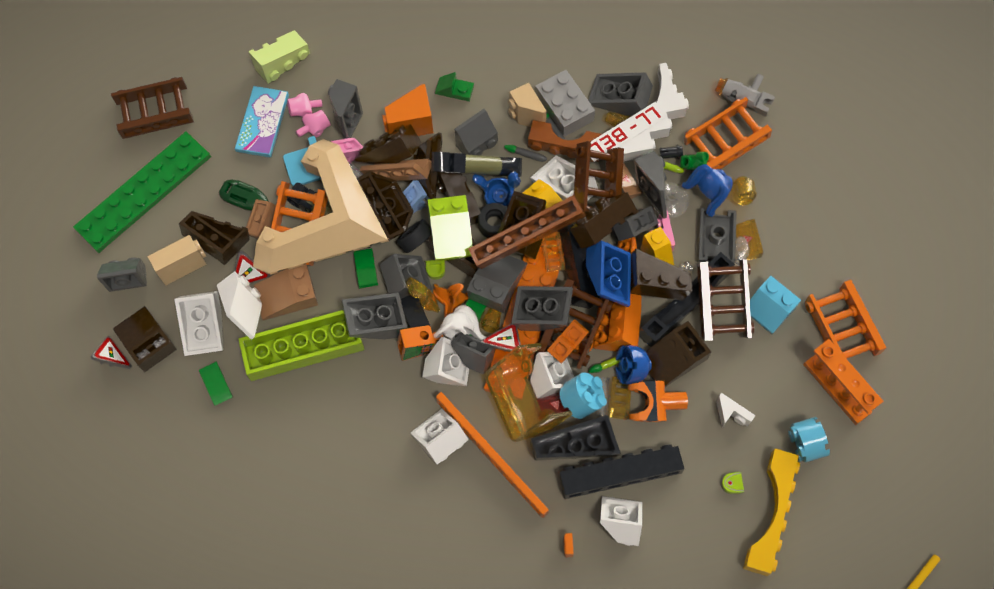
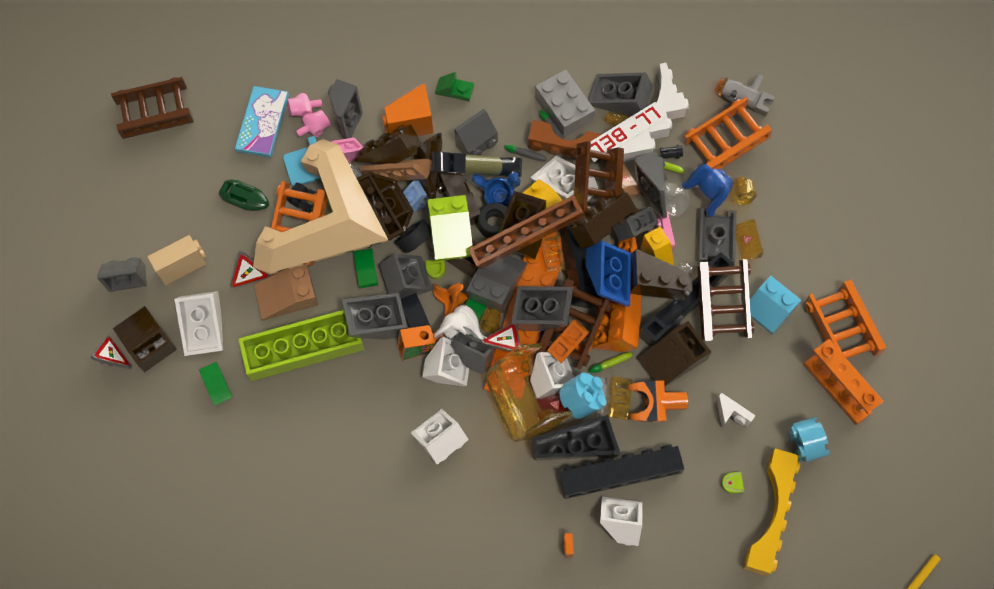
green plate [73,131,211,253] -> none
dark brown wedge [179,211,250,265] -> none
white slope [217,271,262,340] -> none
medium nougat slope [246,199,276,239] -> none
yellowish green wedge [249,30,310,84] -> none
clear yellow slope [407,277,440,313] -> none
orange tile [436,392,549,518] -> none
tan slope [508,83,547,127] -> none
blue cylinder [615,345,652,385] -> none
green plate [680,152,709,171] -> none
clear arm [734,237,750,265] -> none

